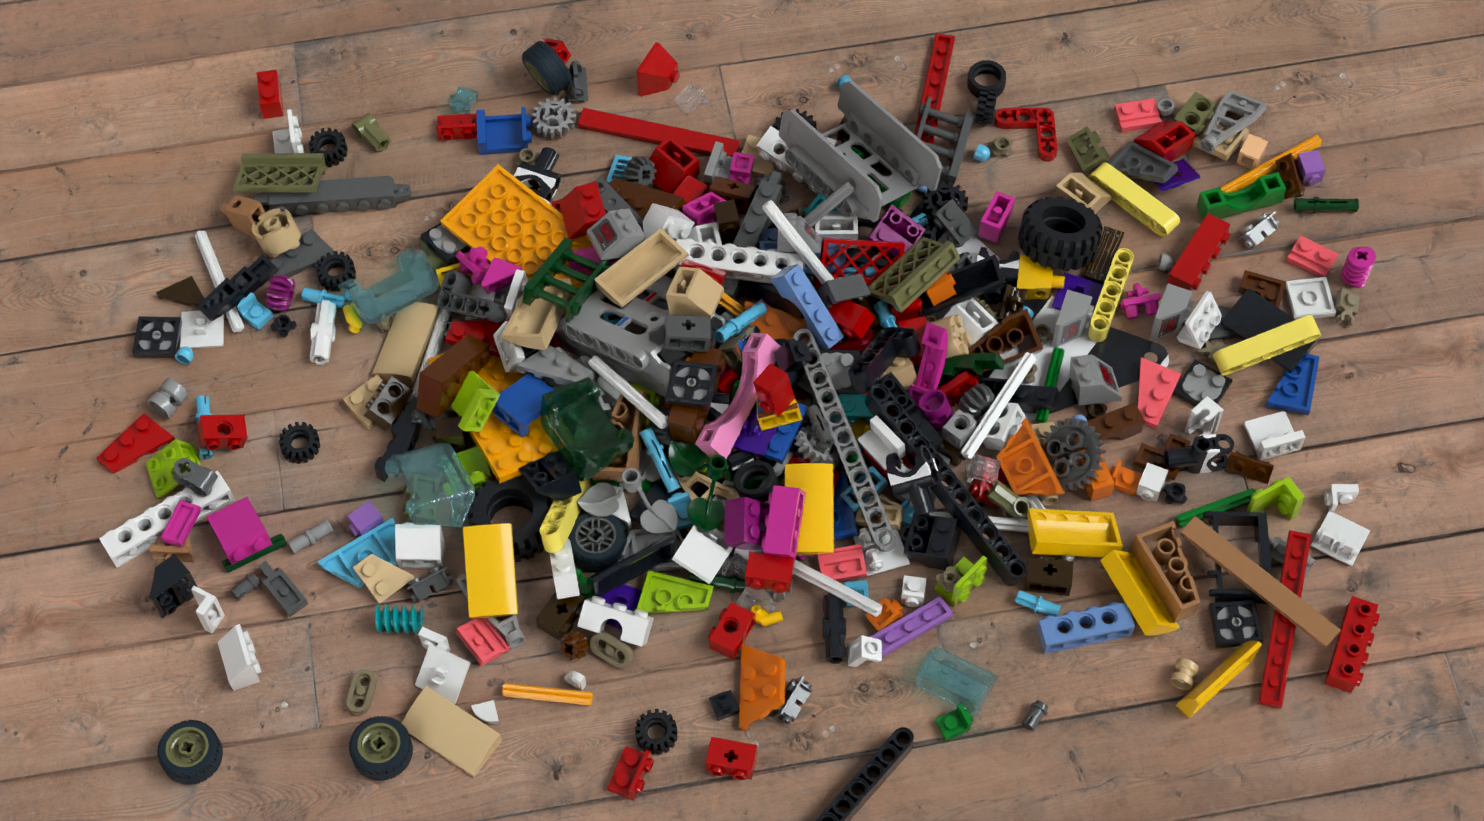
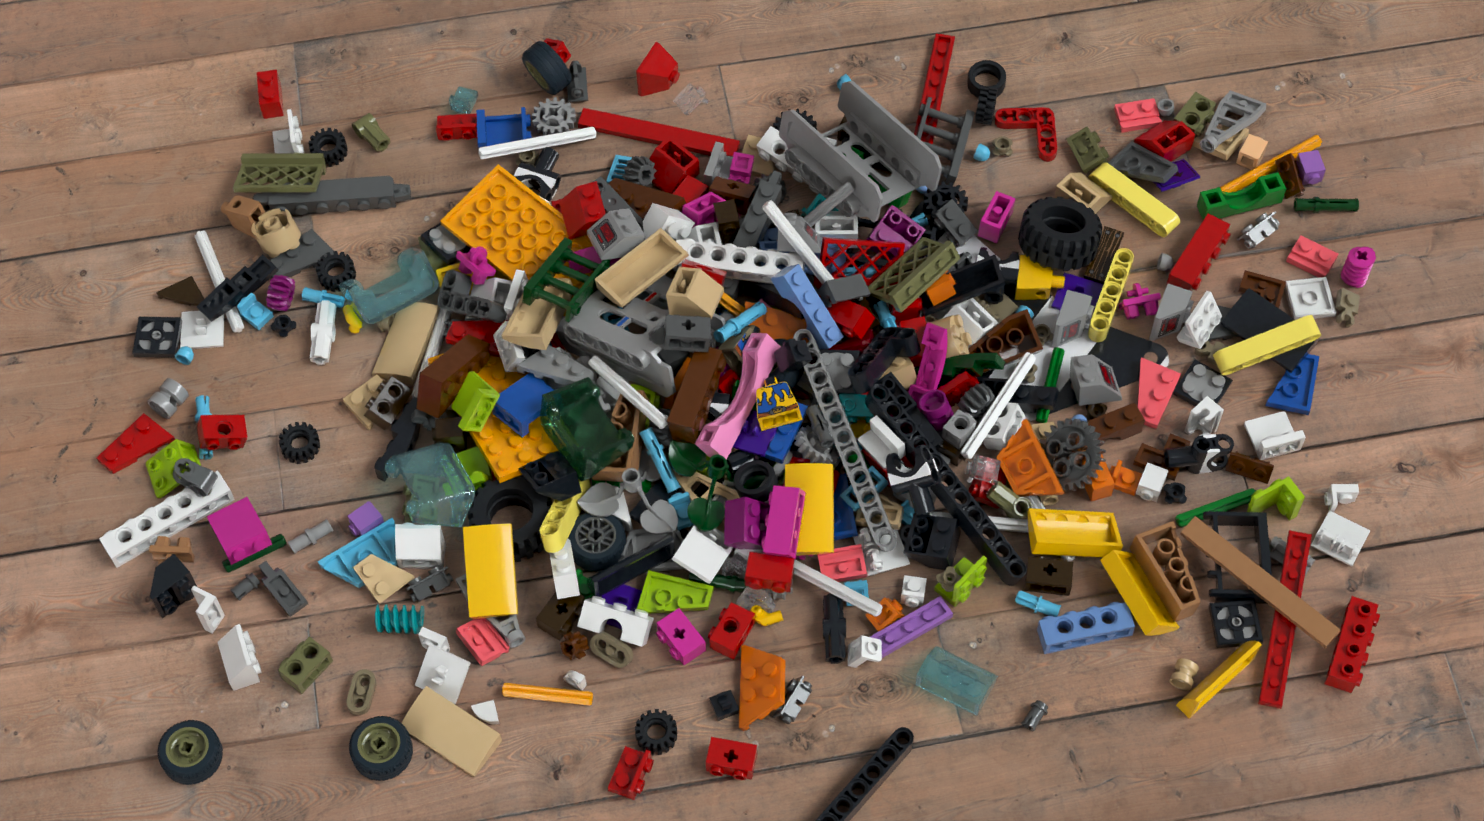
dark pink tile [160,500,201,548] -> none
dark pink slope [481,257,523,294] -> none
black piece [665,360,719,409] -> none
red brick [753,363,795,417] -> none
green bracket [935,703,973,742] -> none
dark brown hips [998,284,1027,322] -> none
none -> olive brick [278,636,333,694]
none -> white axle [478,127,596,160]
none -> dark pink brick [656,608,706,665]

